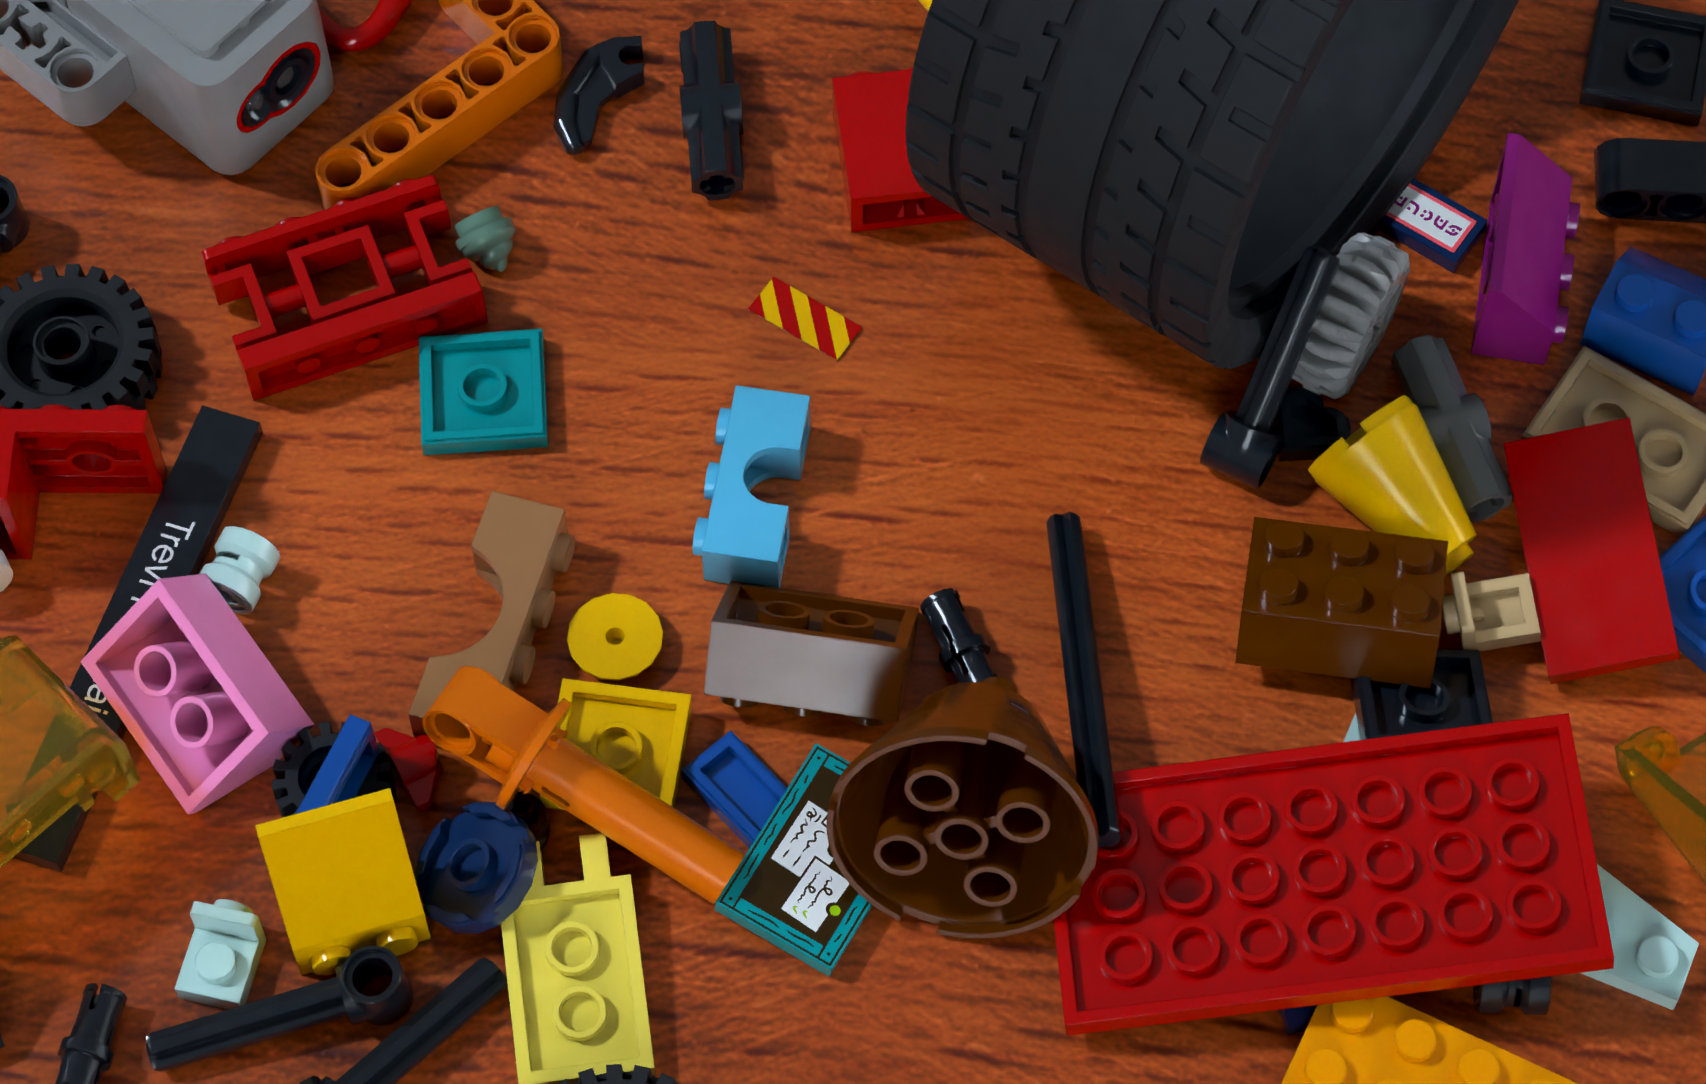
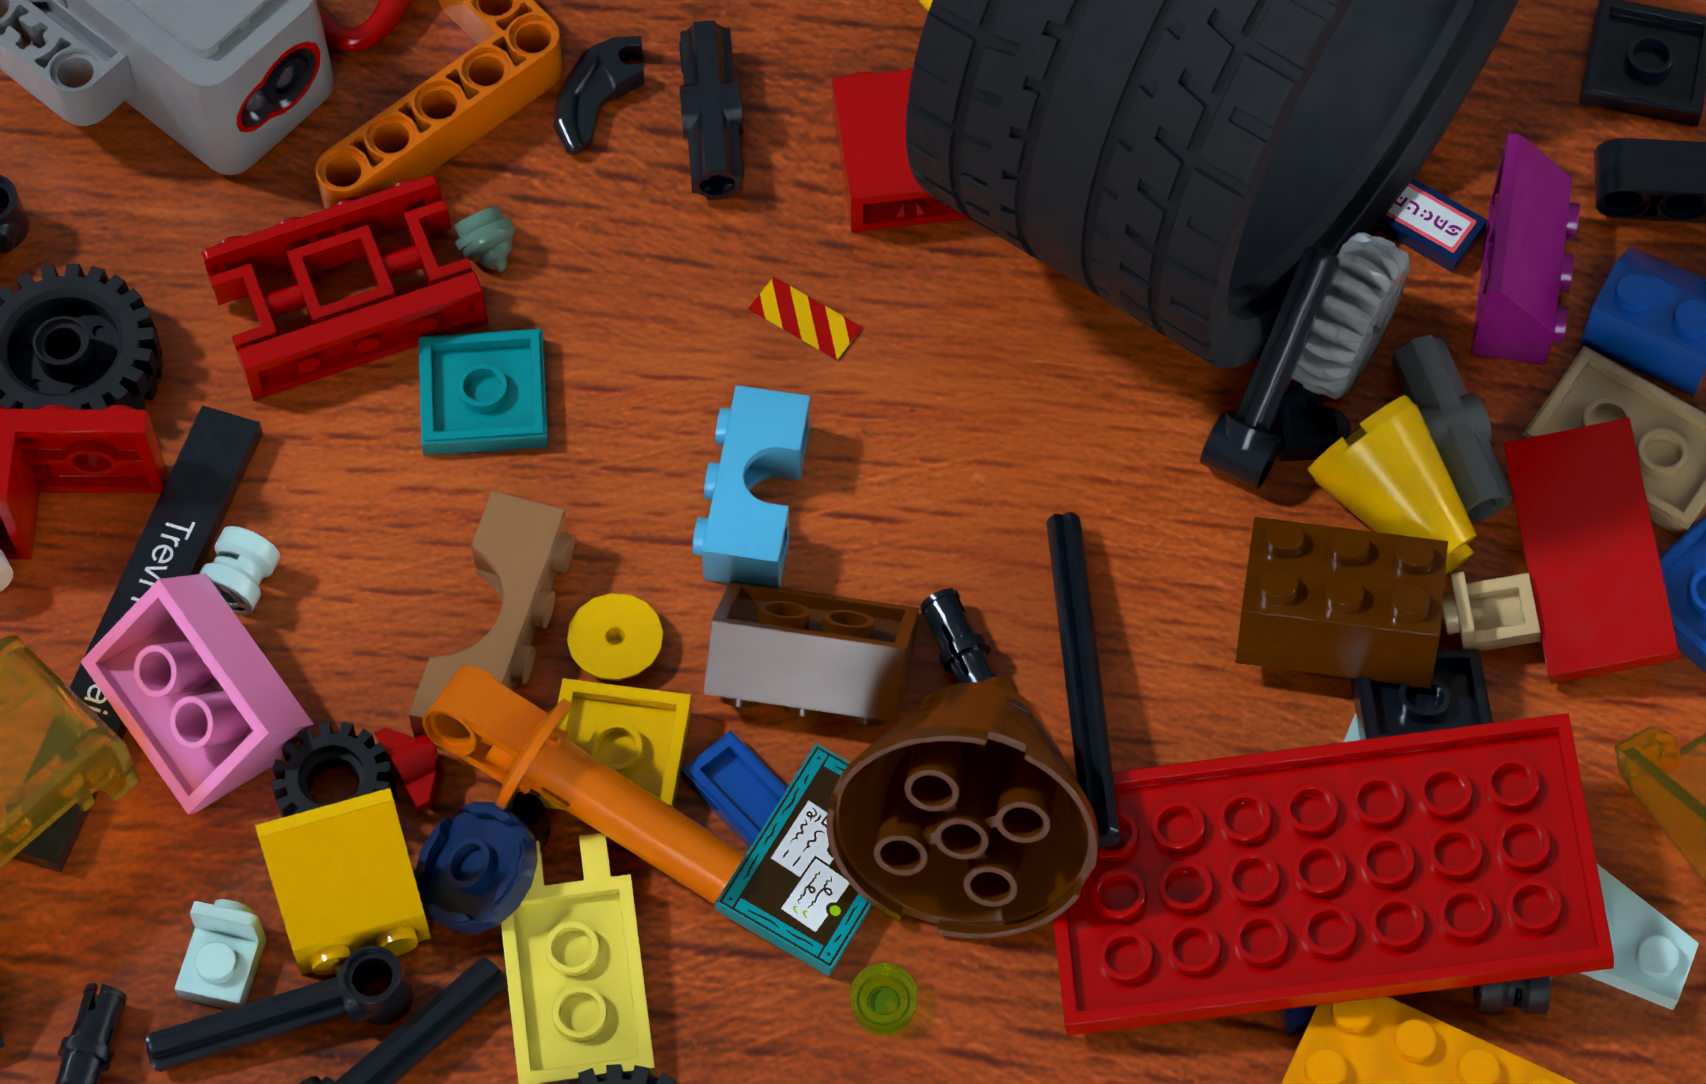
blue tile [296,714,379,814] -> none
none -> clear neon green tile [850,963,917,1035]

